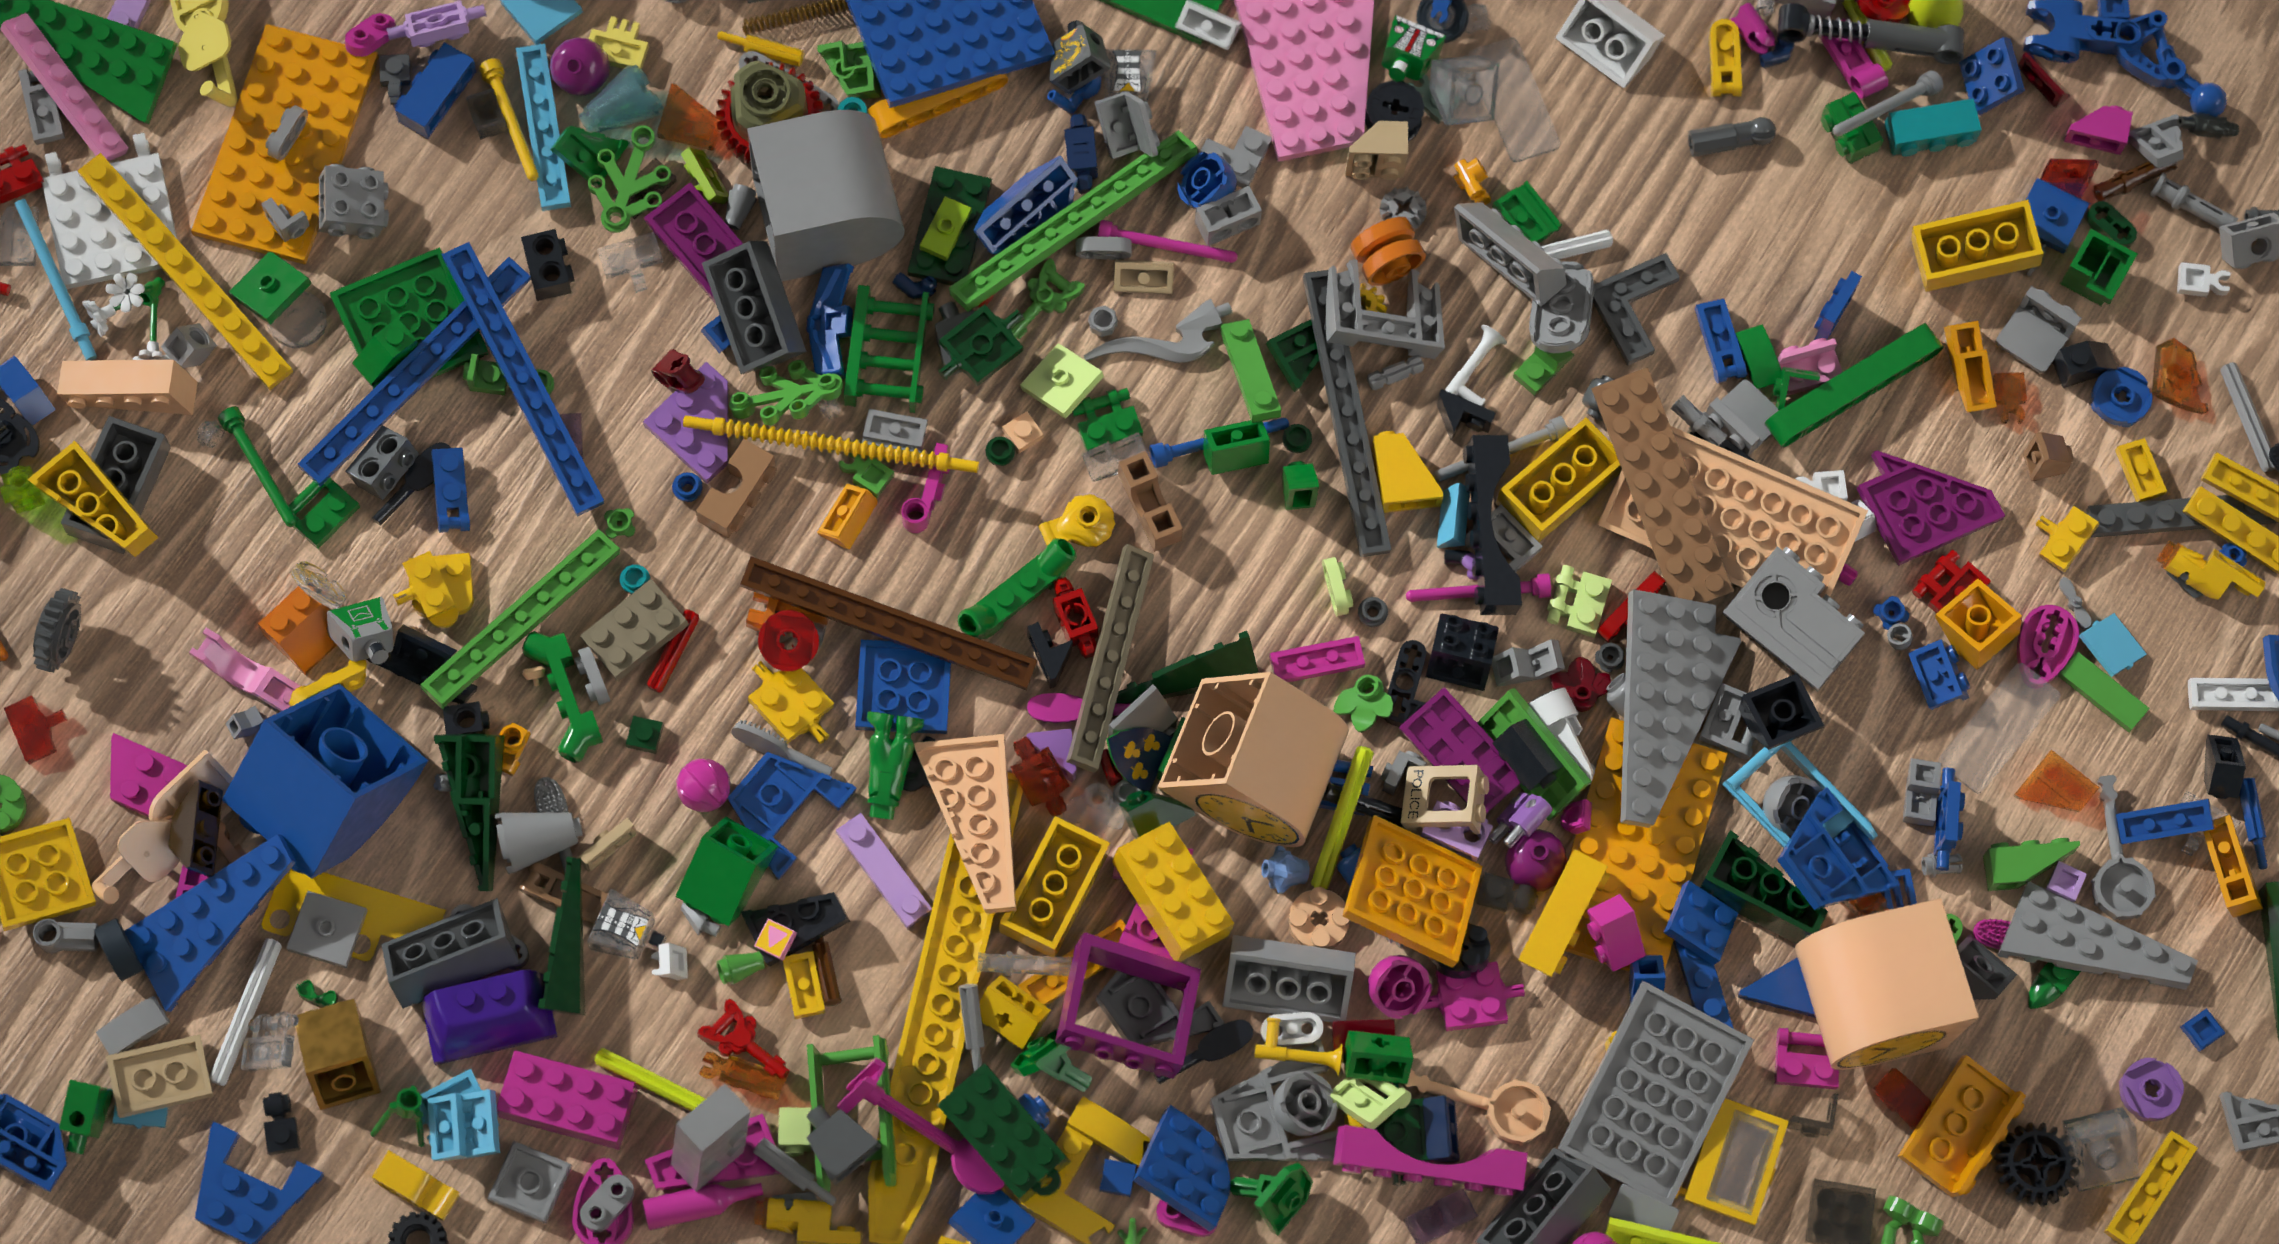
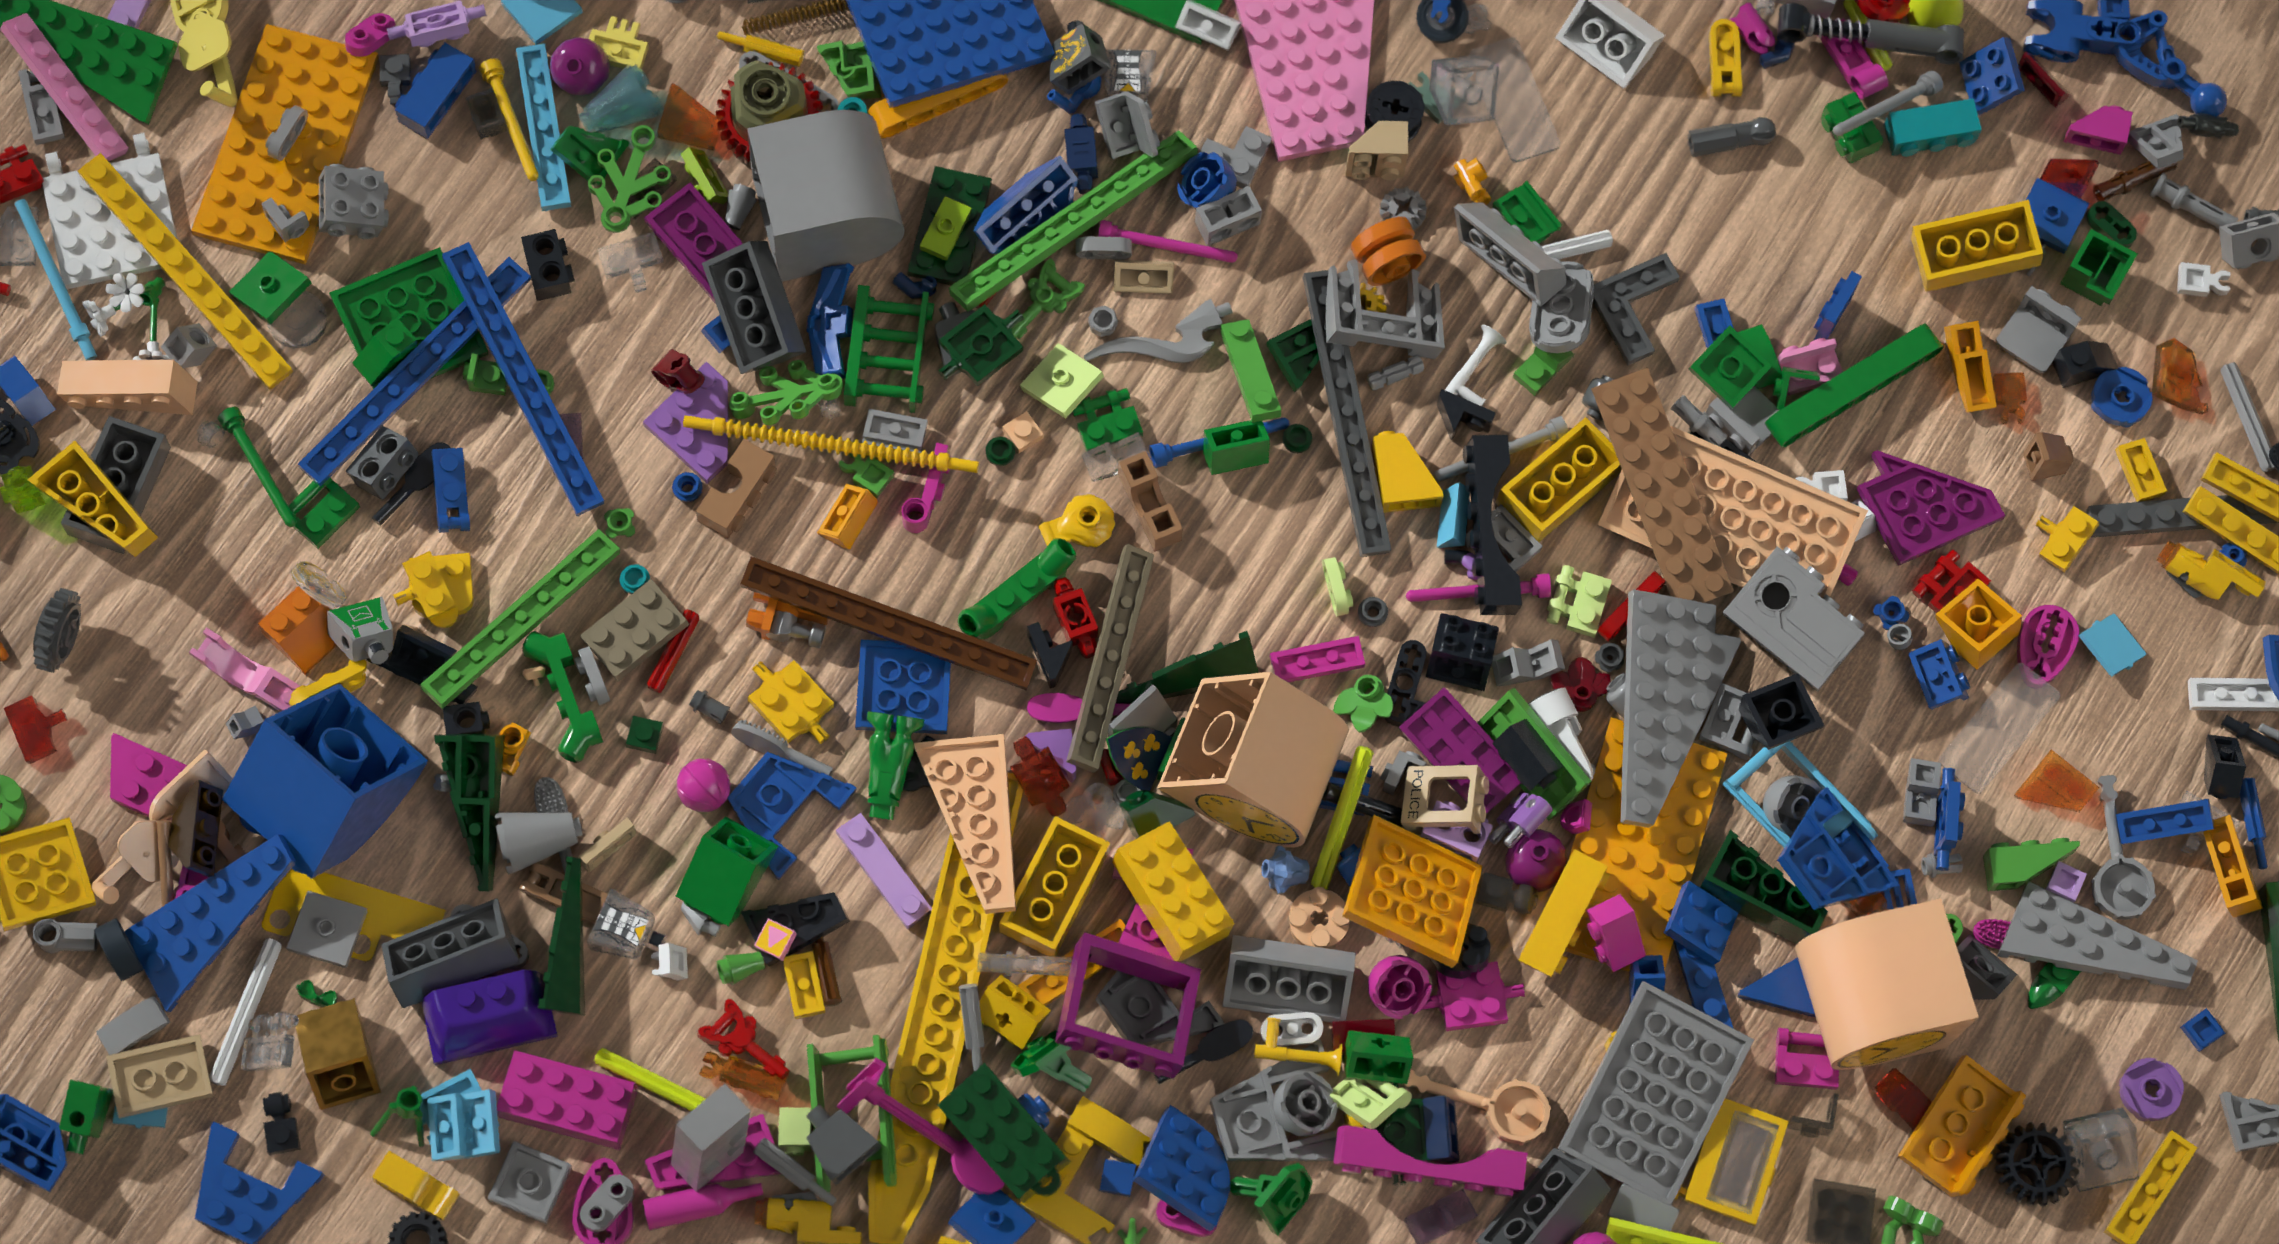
red plate [758,610,819,671] -> none
green slope [1281,461,1319,510] -> none
green torso [1381,15,1446,82] -> none
bright green tile [2058,652,2150,733] -> none
light grey piece [2059,577,2092,629] -> none
none -> medium nougat bar [157,820,174,907]
none -> dark grey pin [689,690,730,724]
none -> green plate [1688,325,1773,409]

